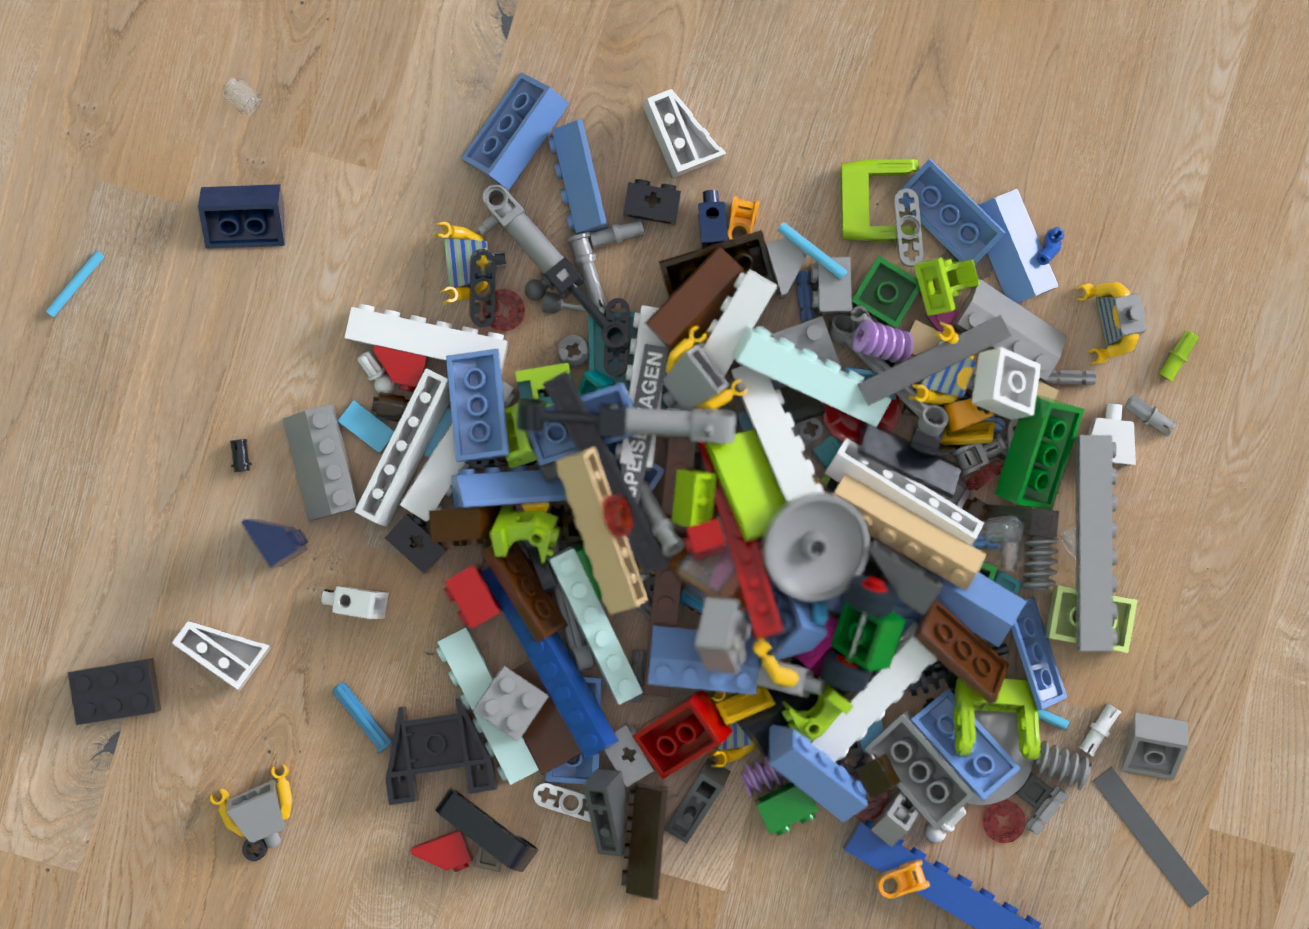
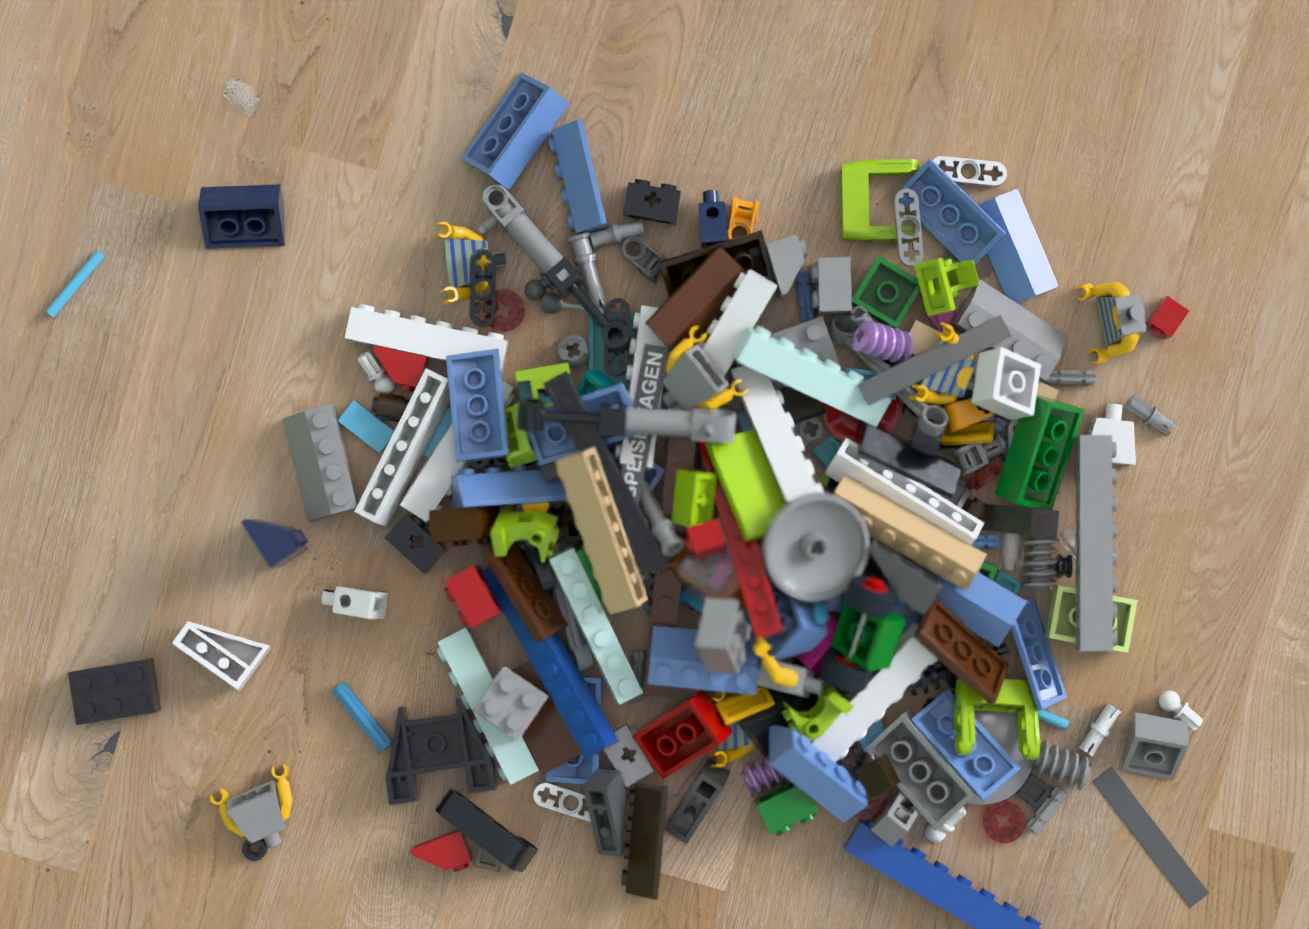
black pin [230,439,252,472] -> none
clear red gear [603,494,634,538] -> none
white wedge [642,89,726,178] -> none
medium azure piece [777,222,848,280] -> none
light orange piece [875,859,930,899] -> none
clear brick [981,516,1023,543] -> none
blue arm [1037,227,1064,265] -> none
lime axle [1158,330,1199,382] -> none
none -> dark grey piece [621,237,667,284]
none -> white beam [933,156,1007,187]
none -> black bush [1056,554,1073,578]
none -> red brick [1145,296,1189,339]
none -> white axle [1159,690,1203,731]

